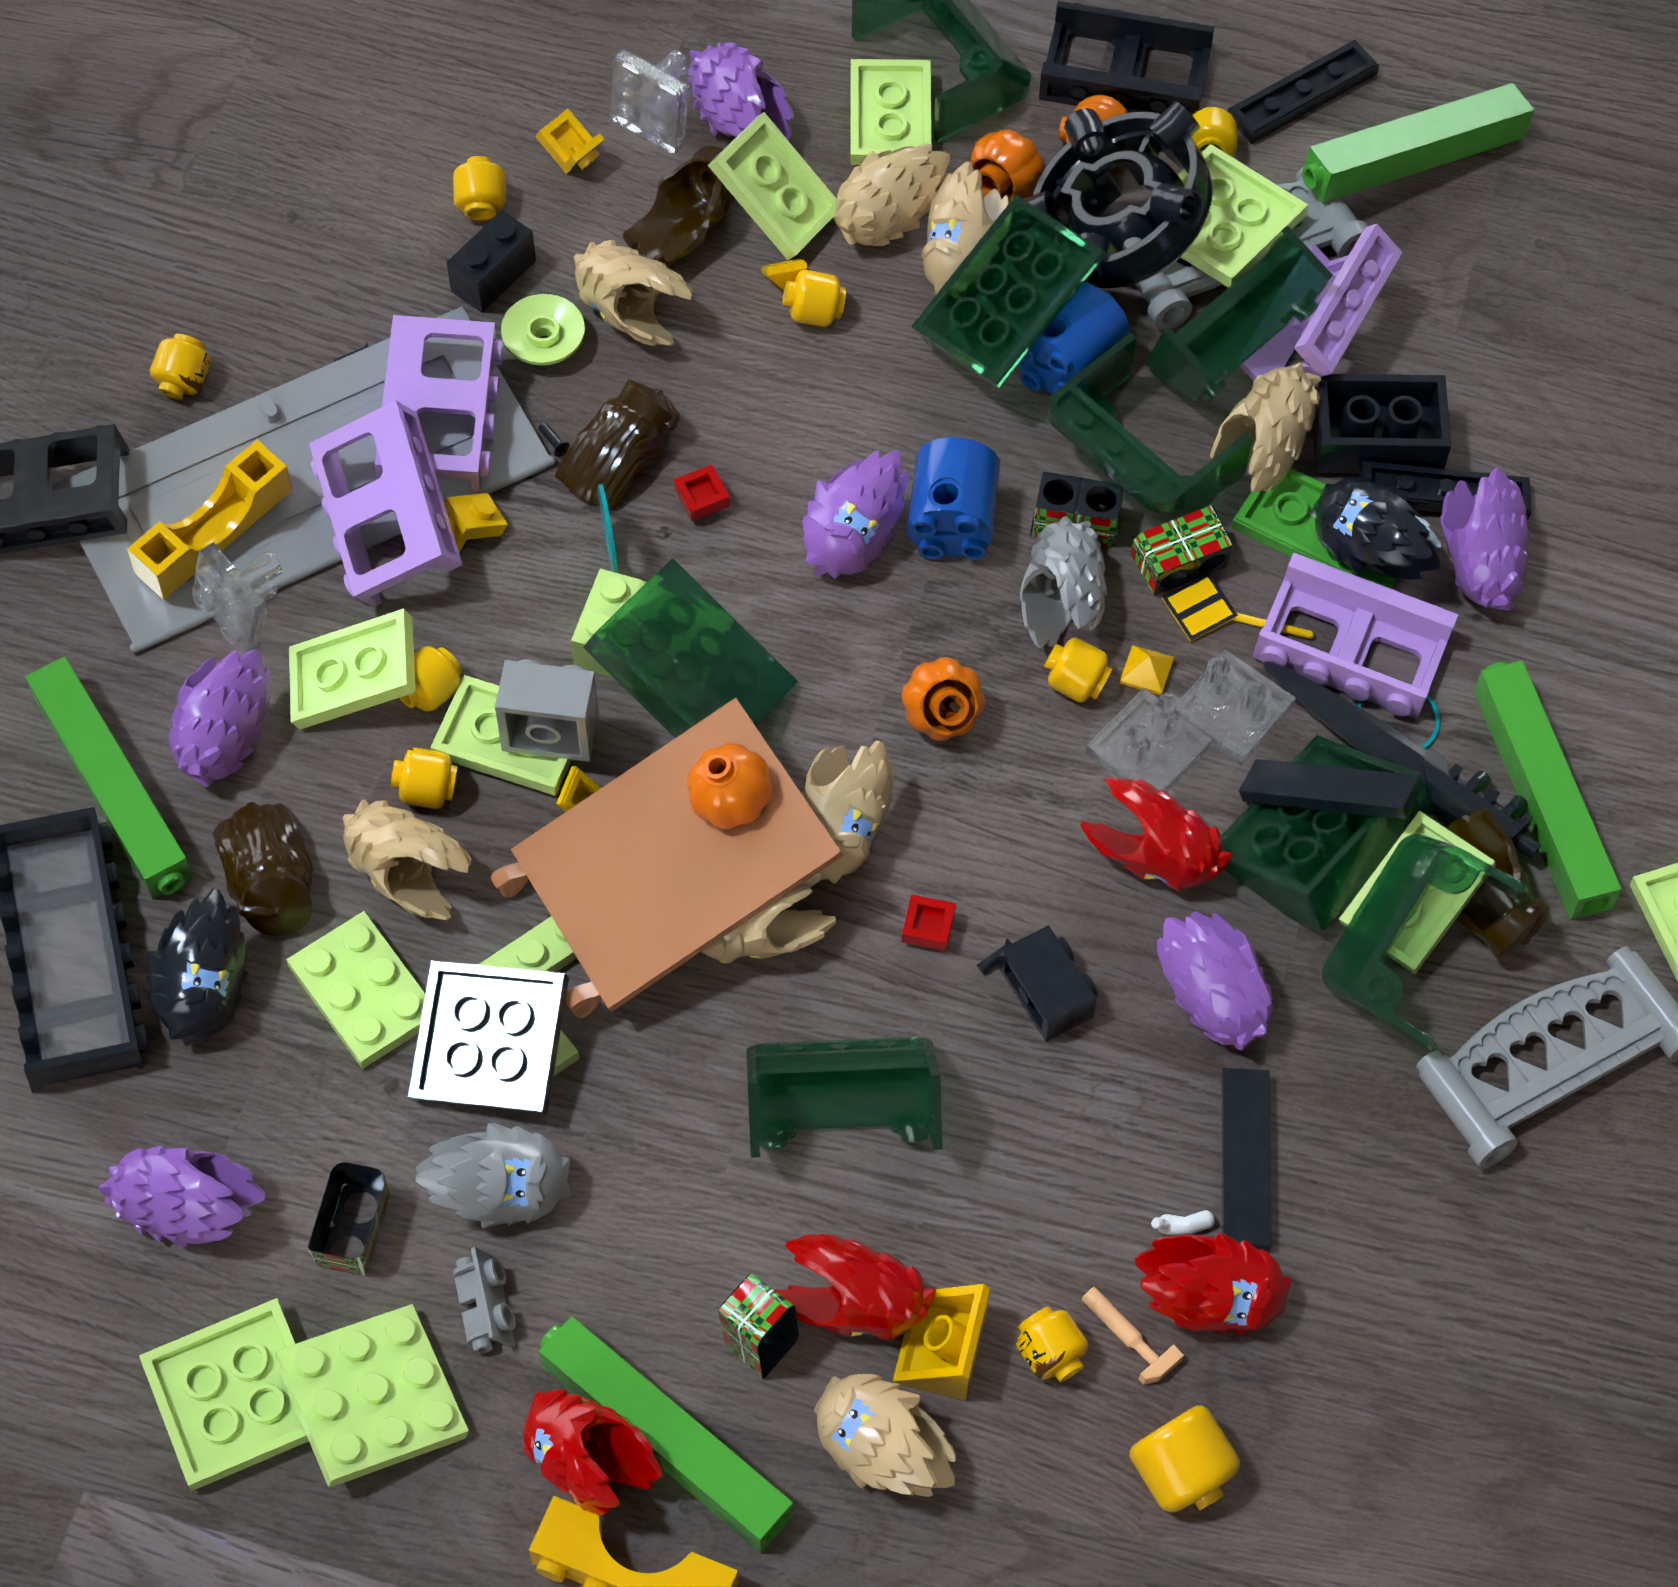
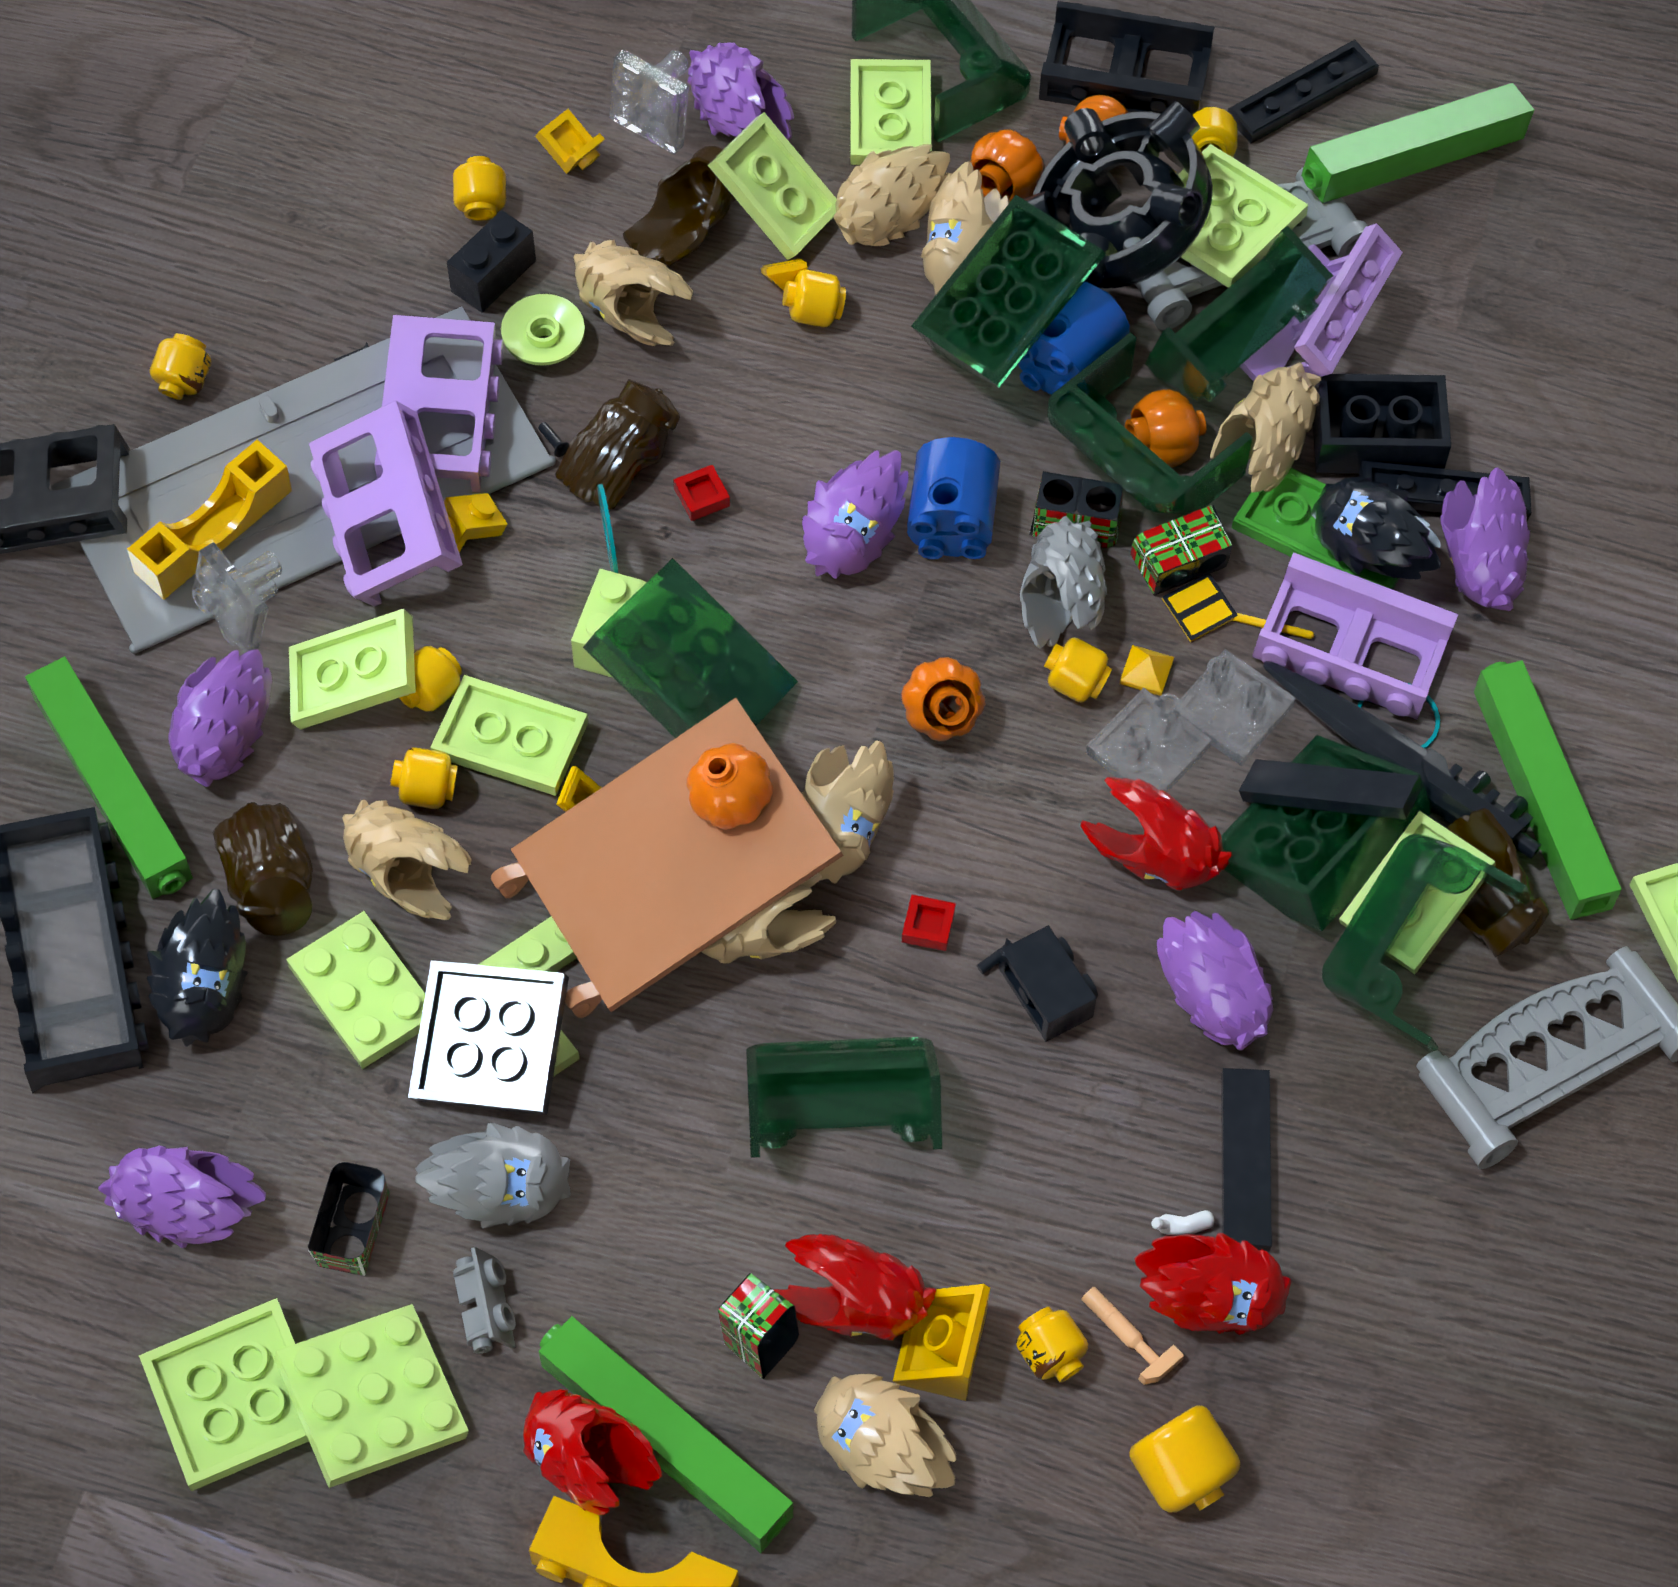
light grey brick [495,659,599,762] -> none
none -> orange plant [1124,389,1206,469]

